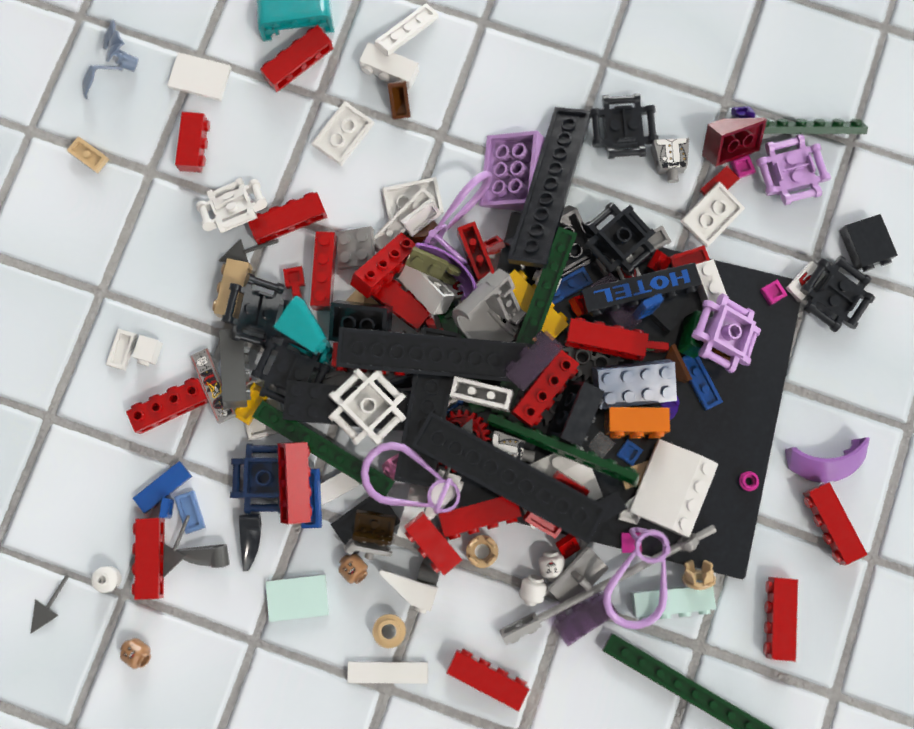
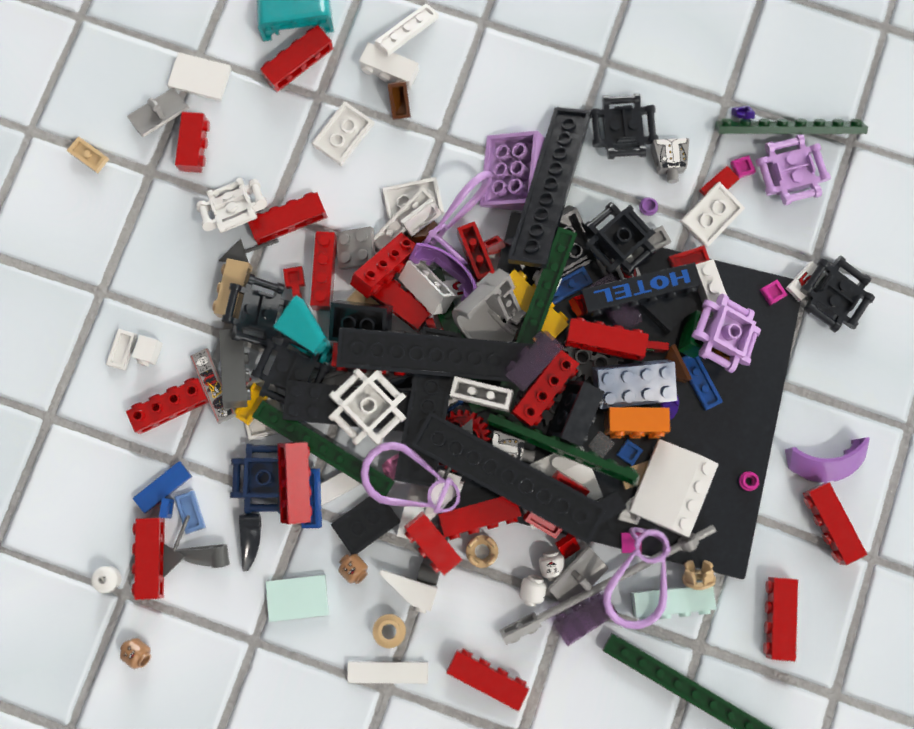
dark grey piece [30,575,69,634] -> none
sand blue plant [82,19,138,100] -> none
light grey piece [343,539,392,560] -> none
dark brown bracket [352,510,396,546] -> none
olive hinge [405,246,462,285] -> none
blue tile [632,293,664,321] -> none
red plate [647,250,672,272] -> none
dark red slope [702,117,767,167] -> none
black brick [839,214,898,272] -> none
none -> light grey shield [128,88,189,137]
none -> medium lavender plate [639,197,658,216]

